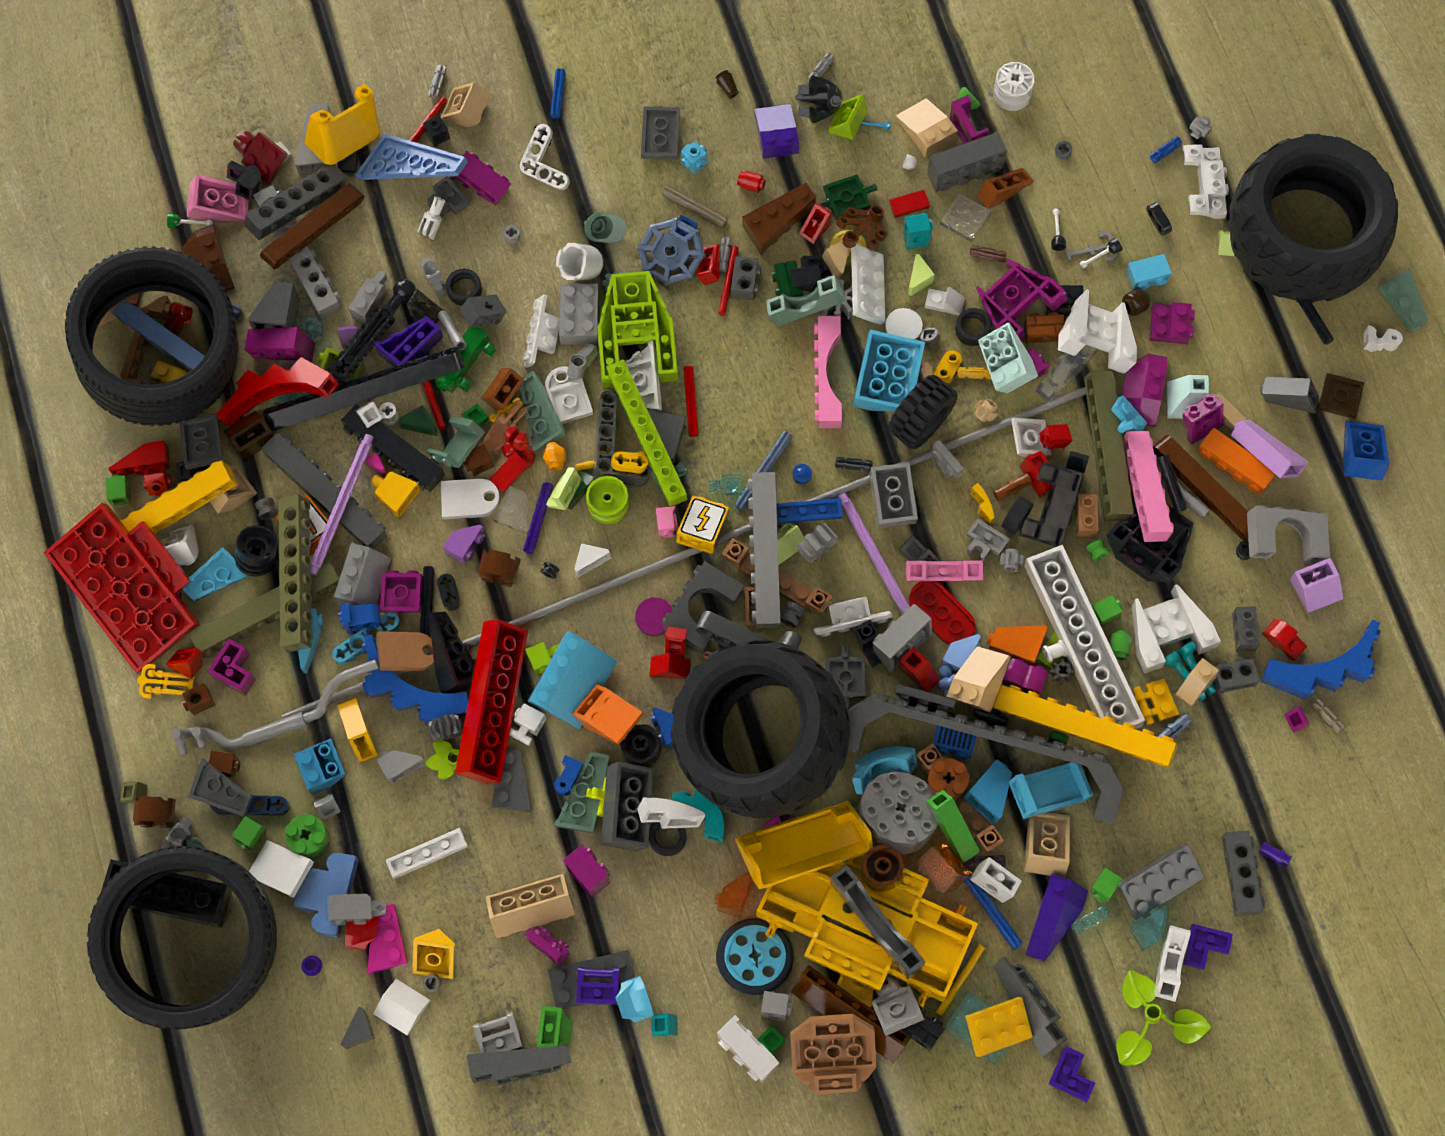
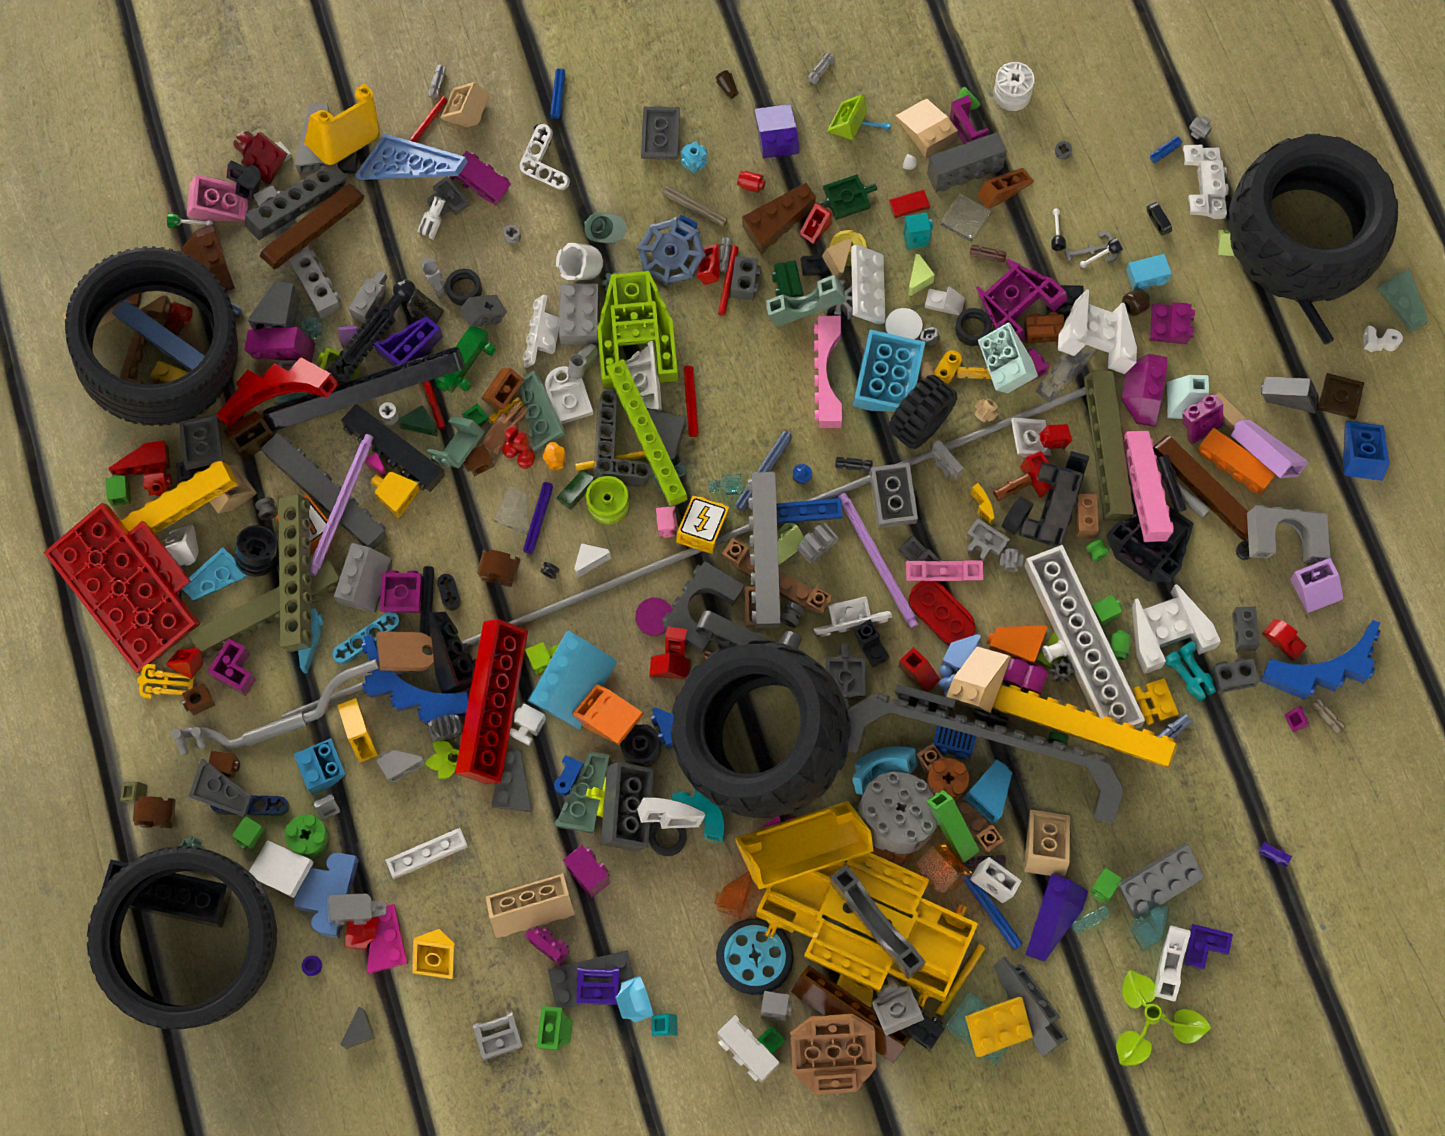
light grey plate [159,816,193,849] -> none
blue pin [338,603,381,635] -> none
white slope [356,401,384,428] -> none
white slope [373,979,431,1036] -> none
black brick [423,114,450,147] -> none
dark grey hinge [423,974,441,991] -> none
light grey piece [438,310,466,351] -> none
white tile [441,479,500,520] -> none
medium lavender slope [443,524,485,564] -> none
dark grey wedge [467,1046,571,1086] -> none
red tile [489,451,530,493] -> none
yellowish green panel [546,467,582,510] -> none
yellow beam [611,451,648,473] -> none
black slope [790,265,822,293] -> none
black piece [795,76,842,123] -> none
reddish brown plant [836,205,887,250] -> none
reddish brown brick [861,845,904,891] -> none
light grey slope [873,604,933,674] -> none
medium azure panel [1009,762,1093,819] -> none
dark purple plate [1048,1046,1095,1103] -> none
medium azure plate [1111,396,1147,433] -> none
tan slope [1176,658,1219,707] -> none
dark grey brick [1221,830,1265,917] -> none

